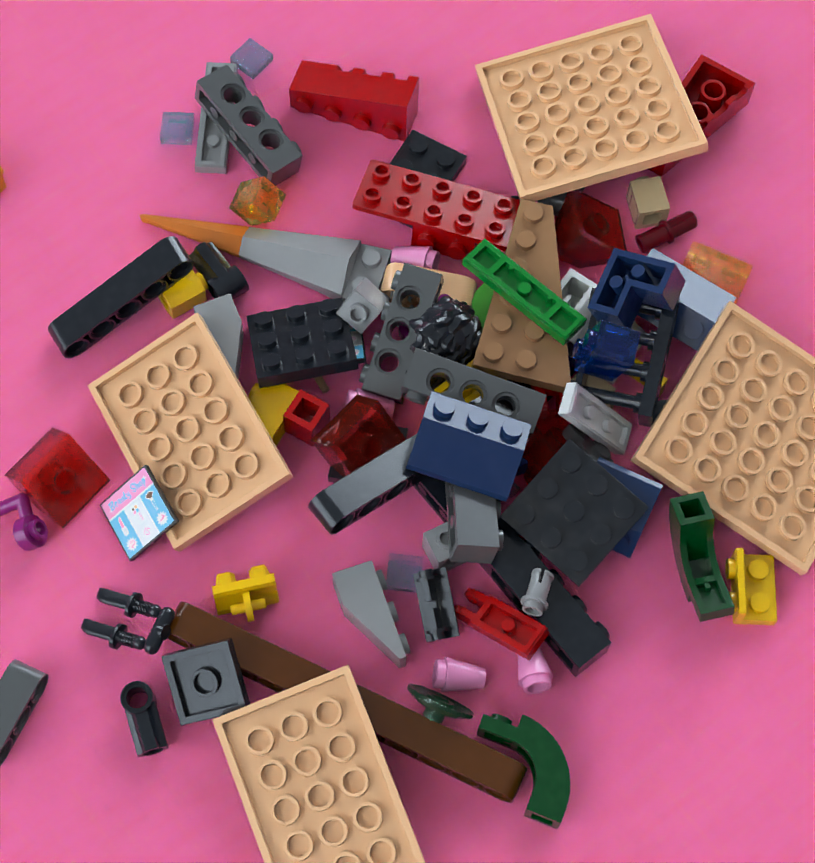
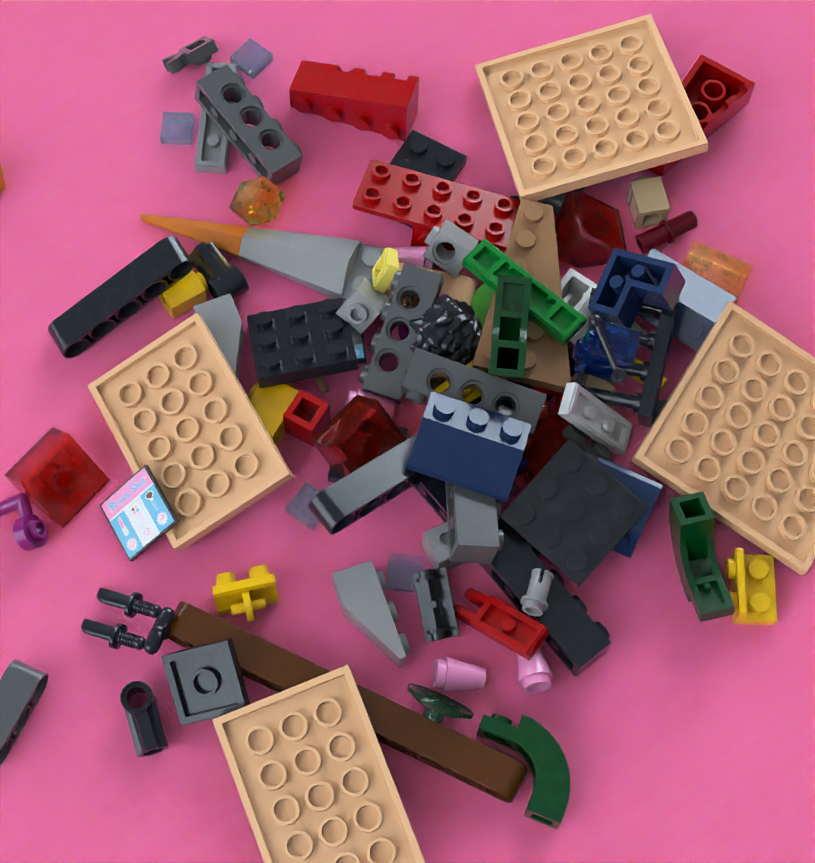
none -> dark grey plate [162,36,219,74]
none -> clear light blue tile [285,482,320,531]
none -> light yellow tile [372,246,399,293]
none -> light grey brick [423,219,478,277]
none -> dark green arch [488,275,532,378]
none -> black hinge [589,314,627,384]

